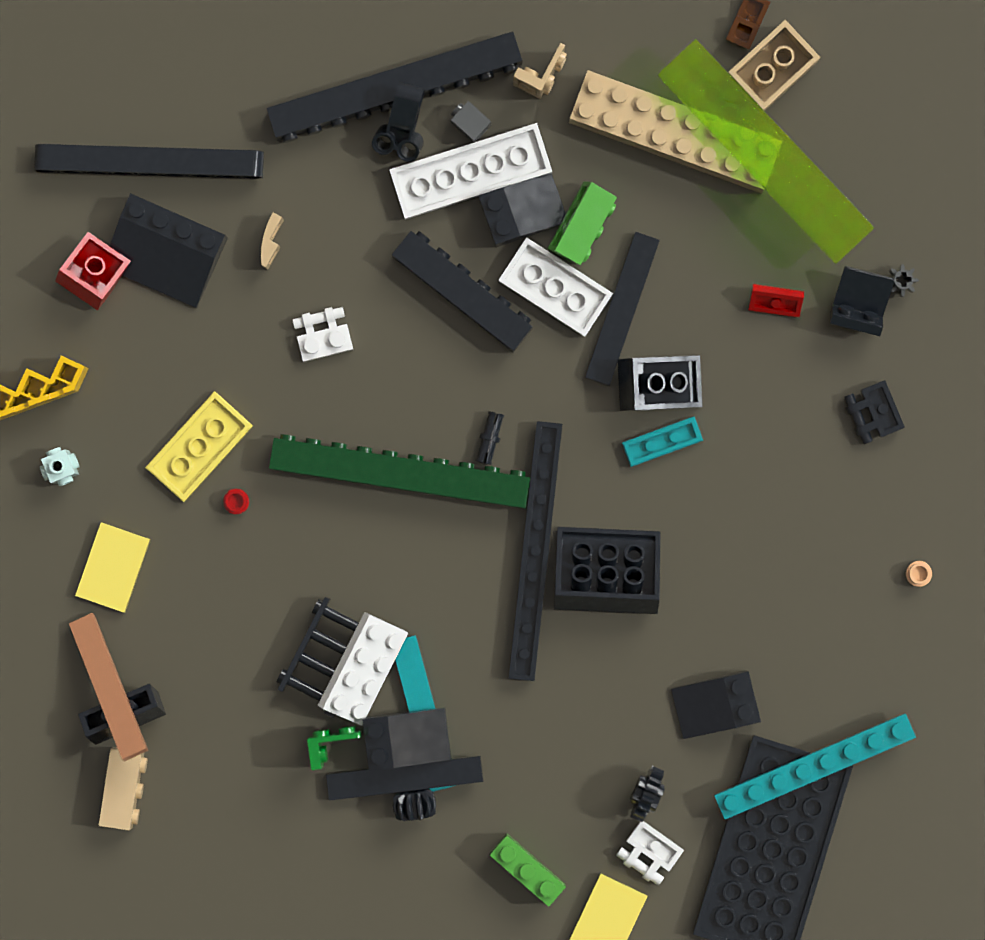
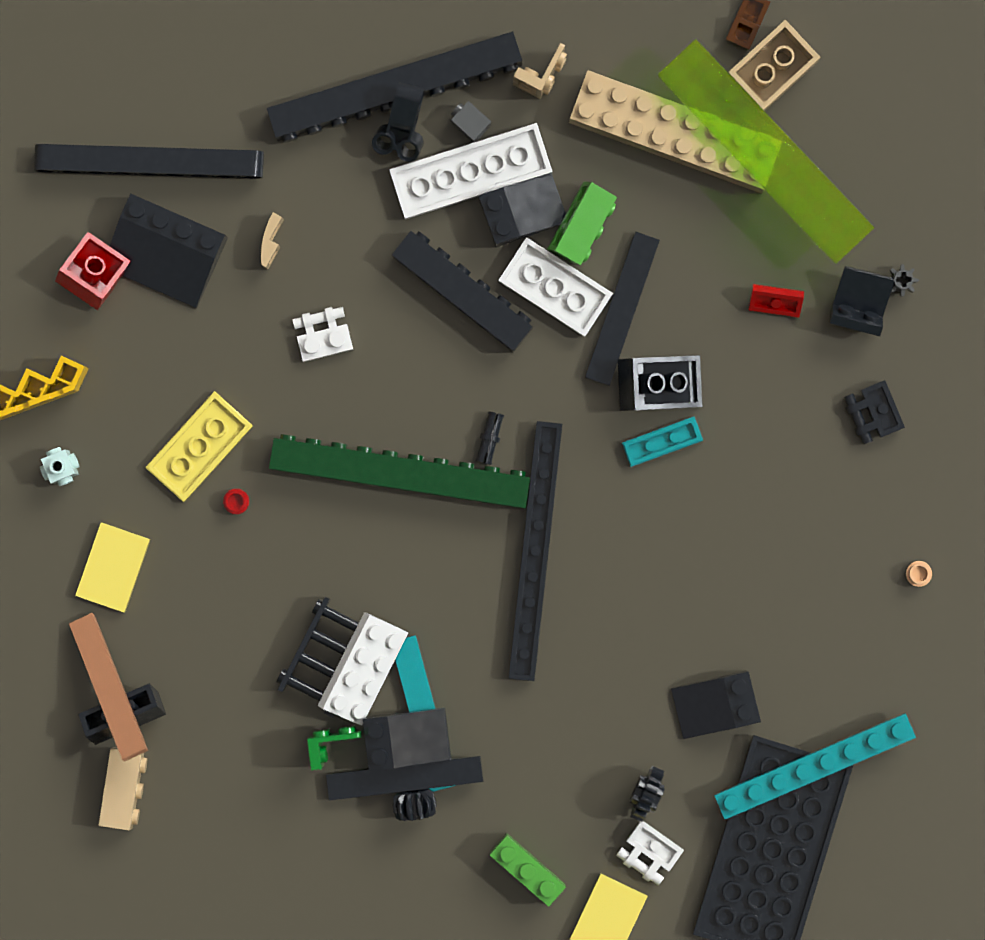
black slope [554,527,661,614] -> none

